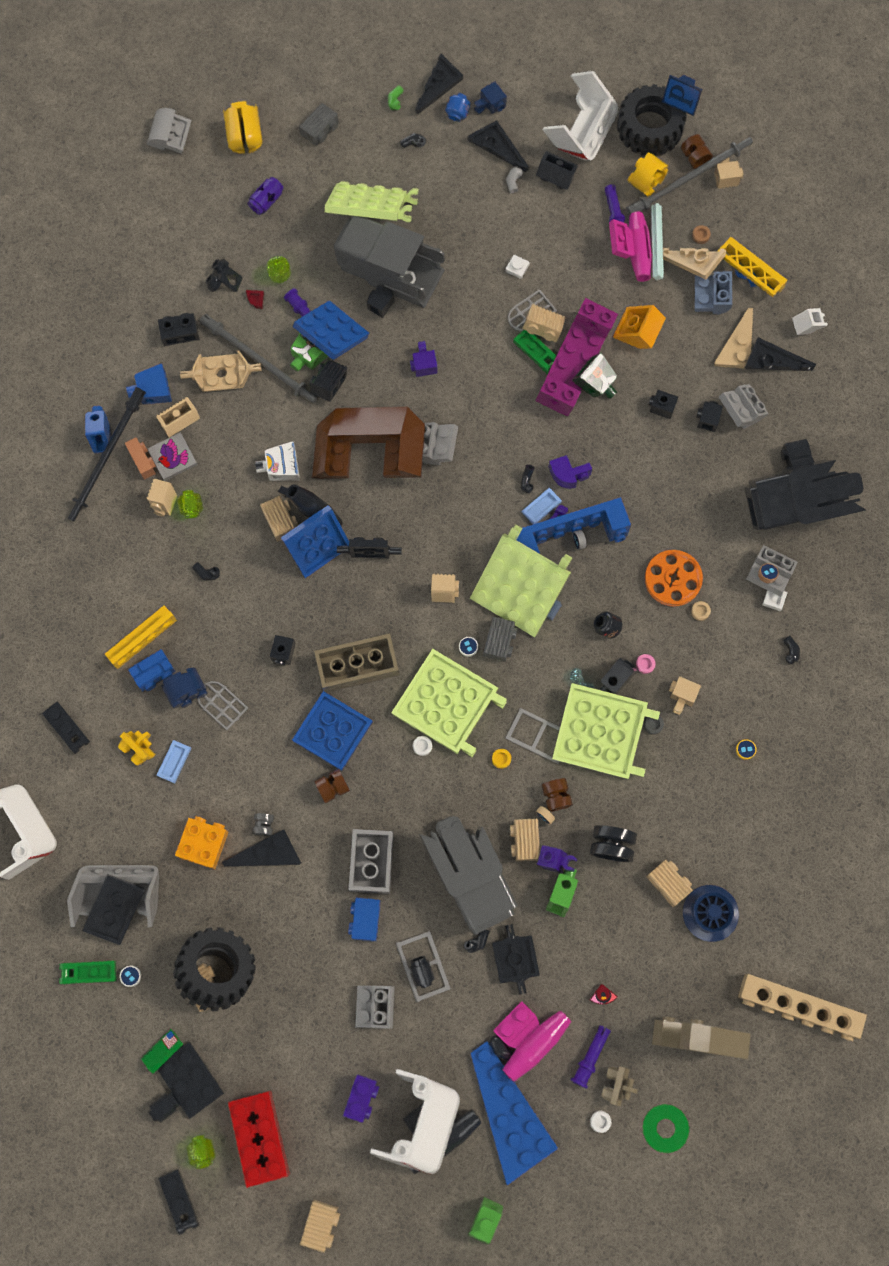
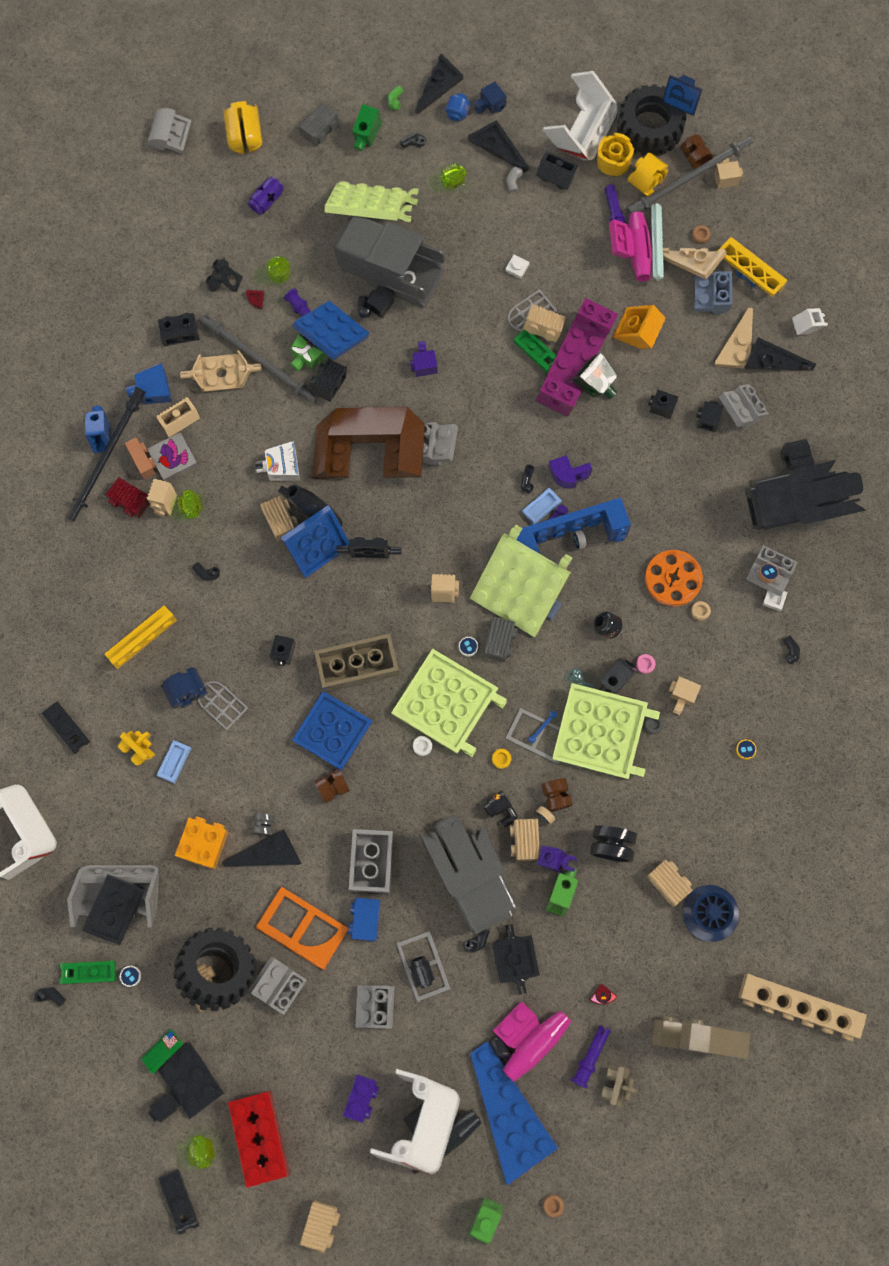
blue brick [128,649,176,692] -> none
white tile [590,1111,611,1133] -> none
green gear [643,1104,689,1153] -> none
none -> black arm [34,987,66,1007]
none -> dark red brick [105,477,150,518]
none -> light grey brick [248,956,307,1015]
none -> orange window [256,887,349,971]
none -> green torso [352,104,382,152]
none -> black arm [357,296,371,318]
none -> clear neon green head [440,162,467,190]
none -> black piece [483,790,518,828]
none -> blue hinge [528,711,557,743]
none -> medium nougat tile [543,1195,564,1217]
none -> yellow brick [596,133,634,177]

